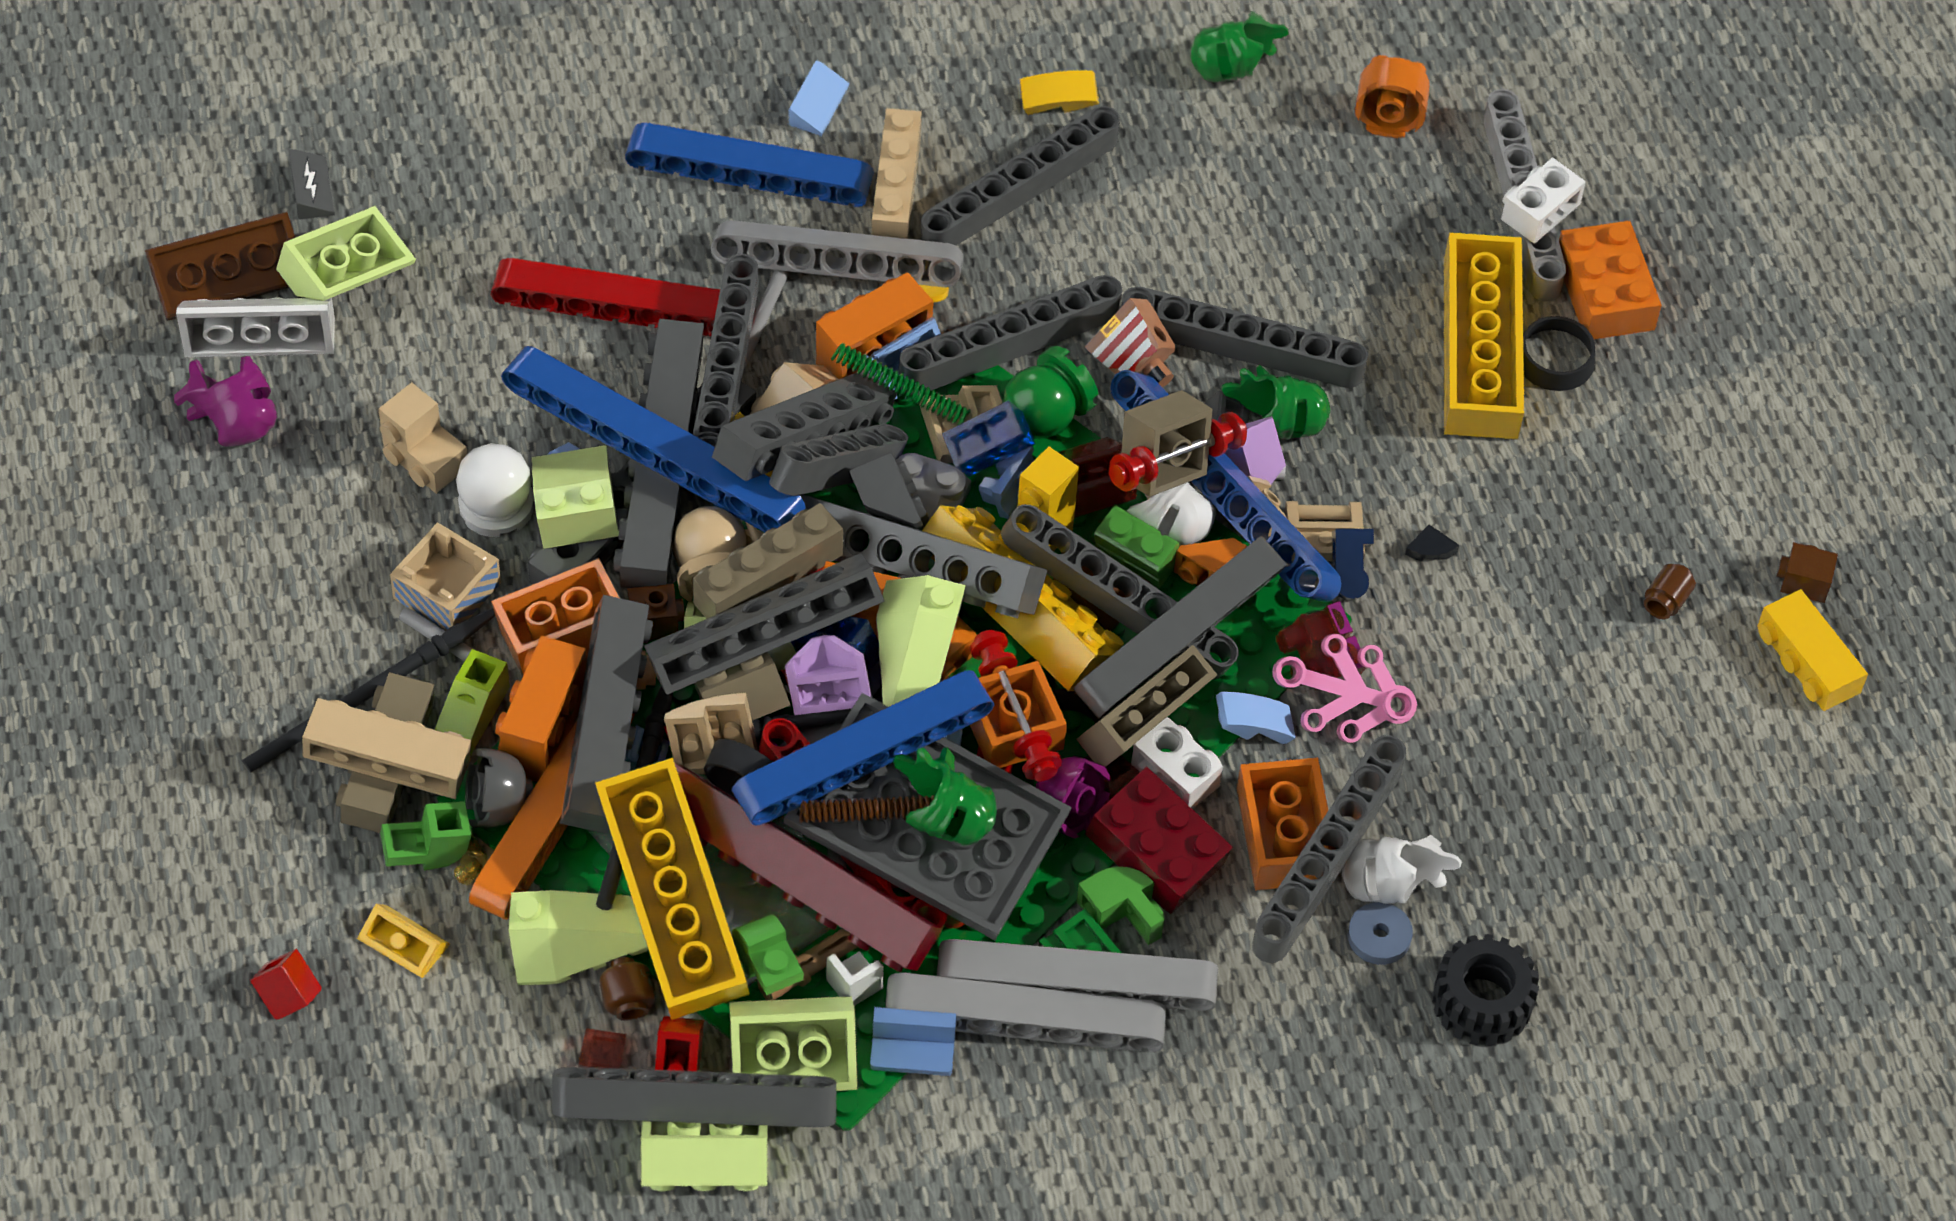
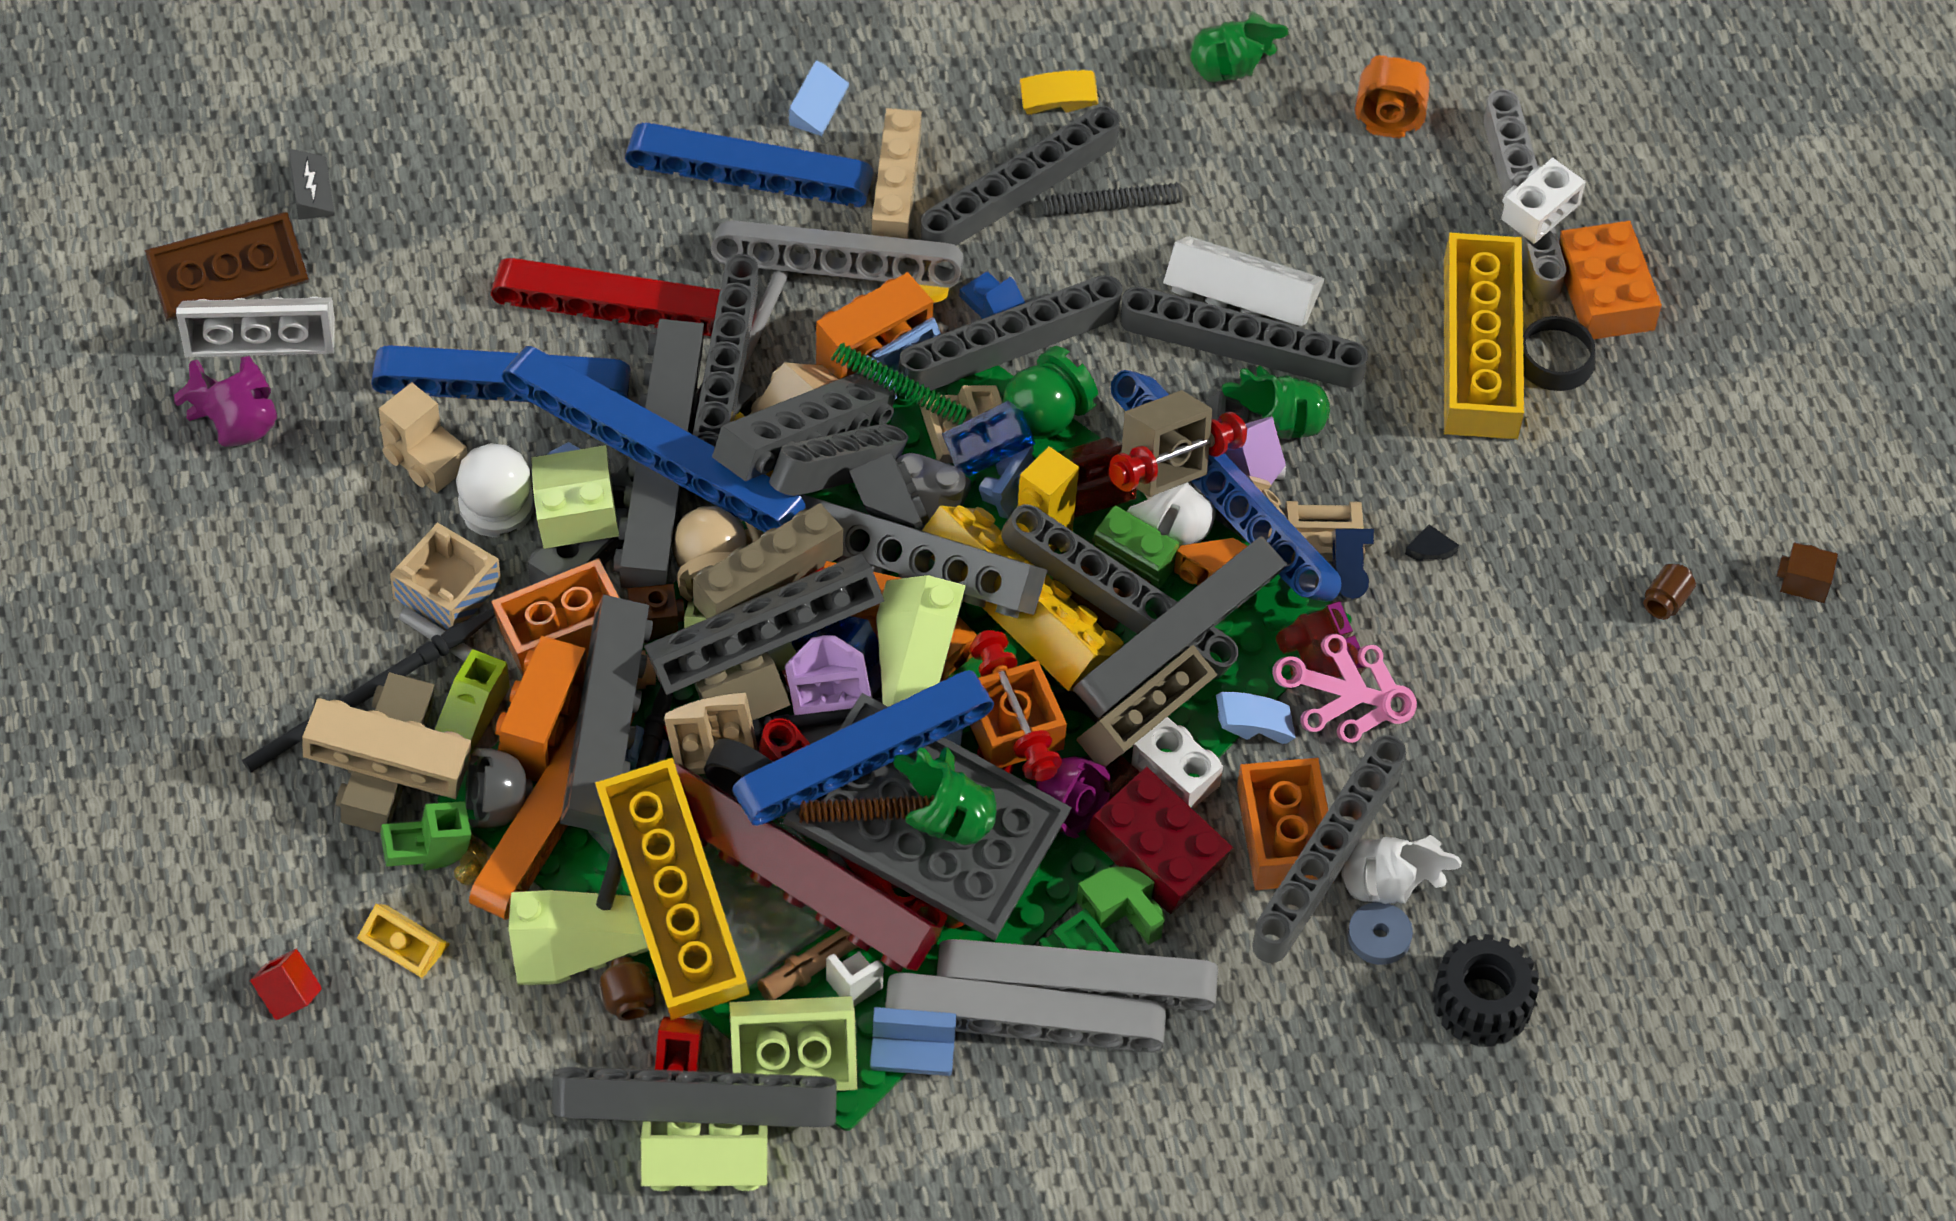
yellowish green slope [276,206,416,301] -> none
clear red tile [578,1028,627,1069] -> none
bright green brick [732,913,803,995] -> none
torso [1085,298,1175,388] -> none
yellow brick [1757,589,1868,711] -> none
none -> blue beam [371,345,631,402]
none -> blue slope [959,271,1025,319]
none -> dark grey piece [1043,182,1183,216]
none -> white slope [1163,236,1325,327]

